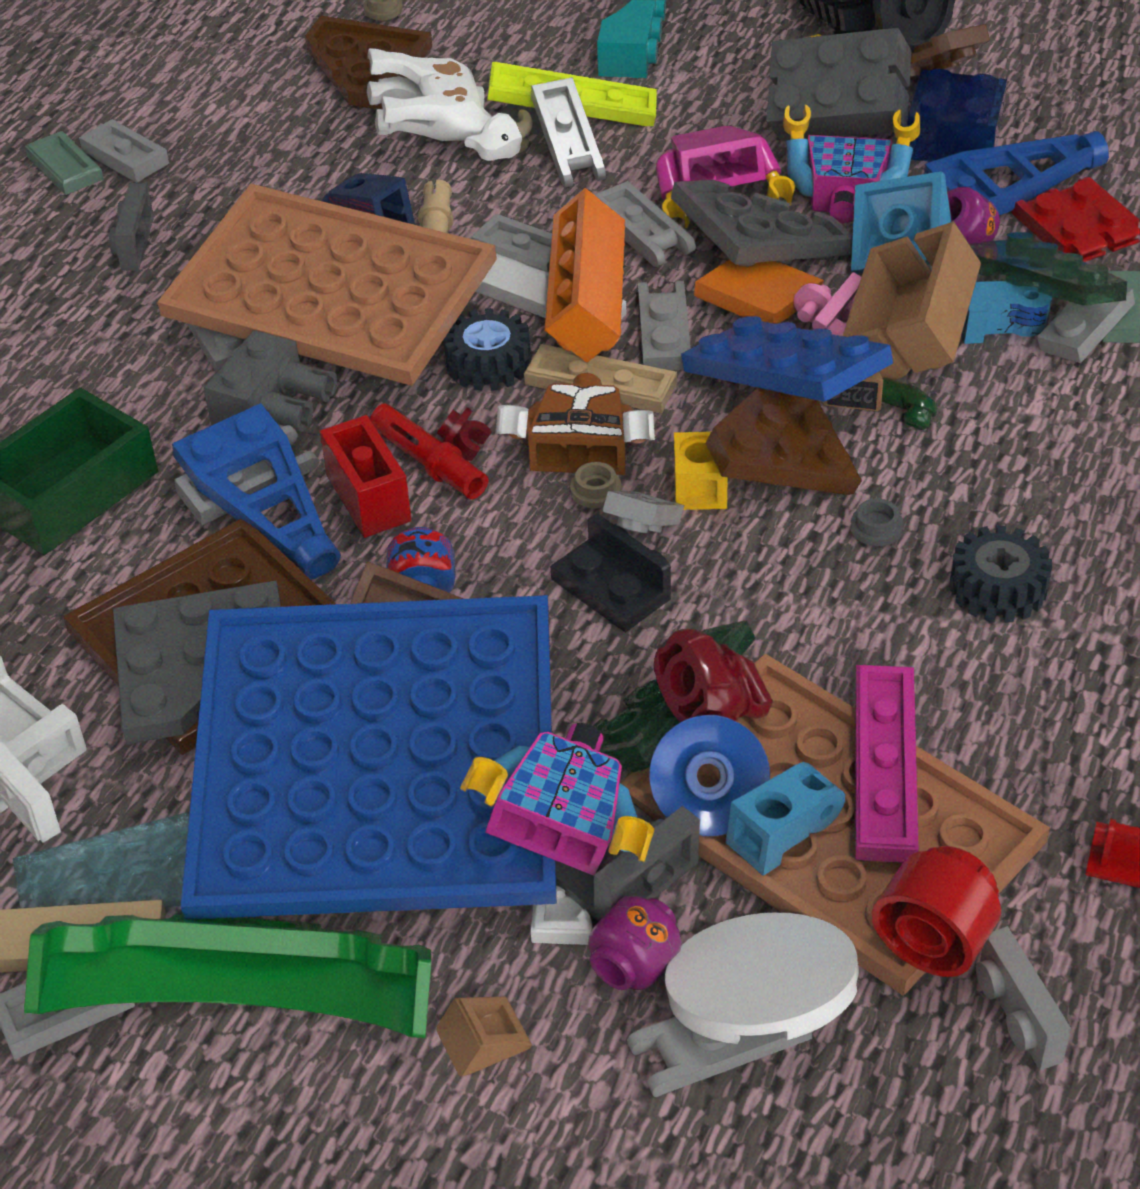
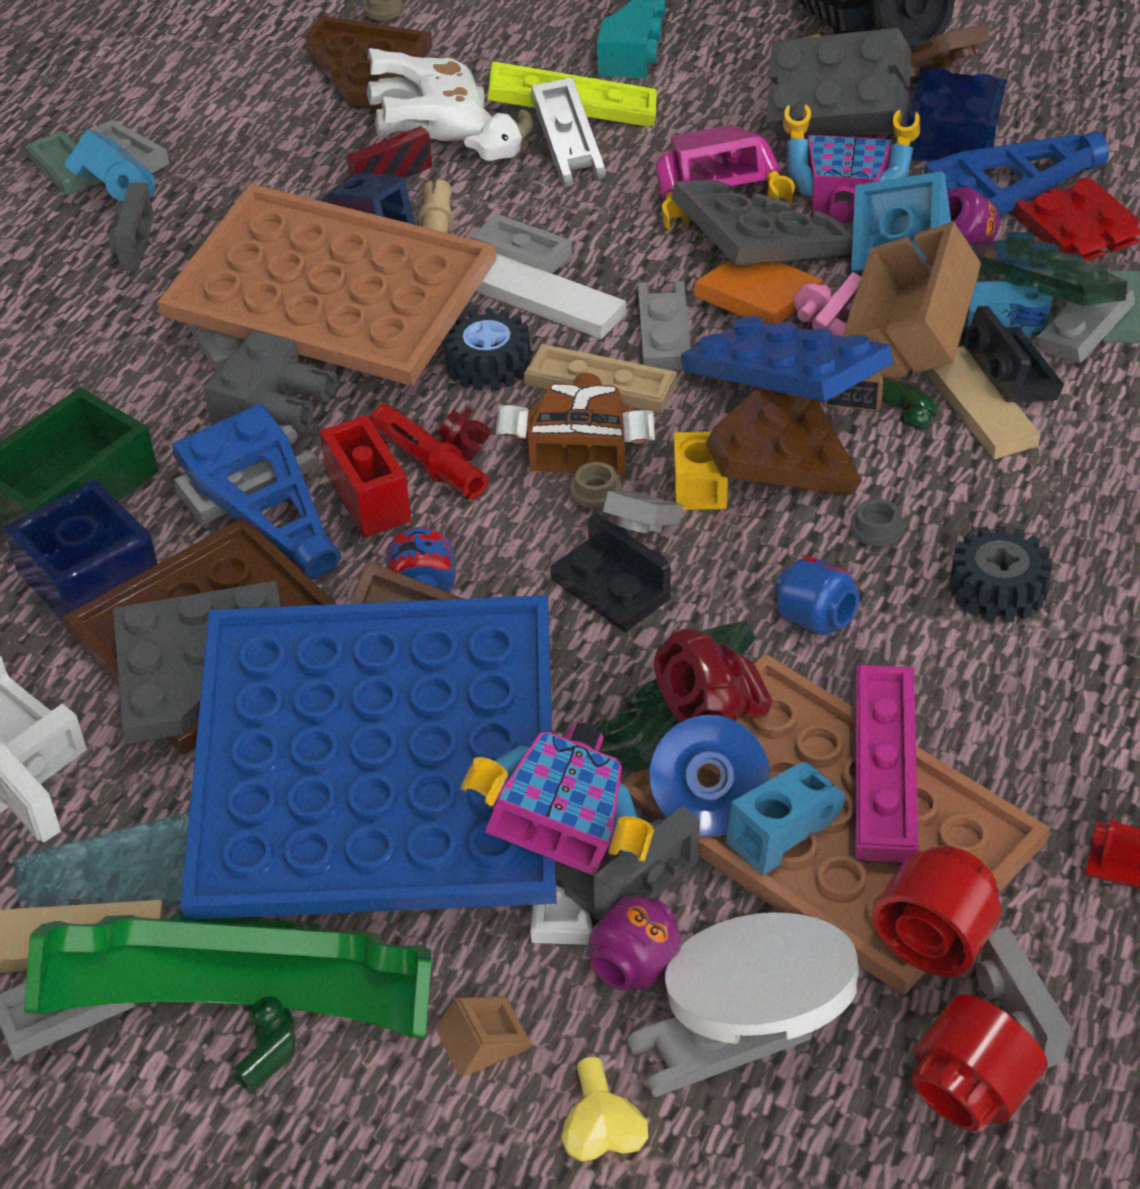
orange brick [544,188,625,363] -> none
light grey hinge [594,181,696,267] -> none
none -> clear blue brick [3,479,158,623]
none -> dark azure leg [63,129,155,201]
none -> dark green arm [231,997,296,1094]
none -> dark red tile [347,126,432,178]
none -> light yellow rock [561,1057,648,1162]
none -> blue head [775,556,859,636]
none -> red piece [912,994,1048,1132]
none -> tan tile [924,346,1040,460]
none -> black bracket [964,306,1064,403]

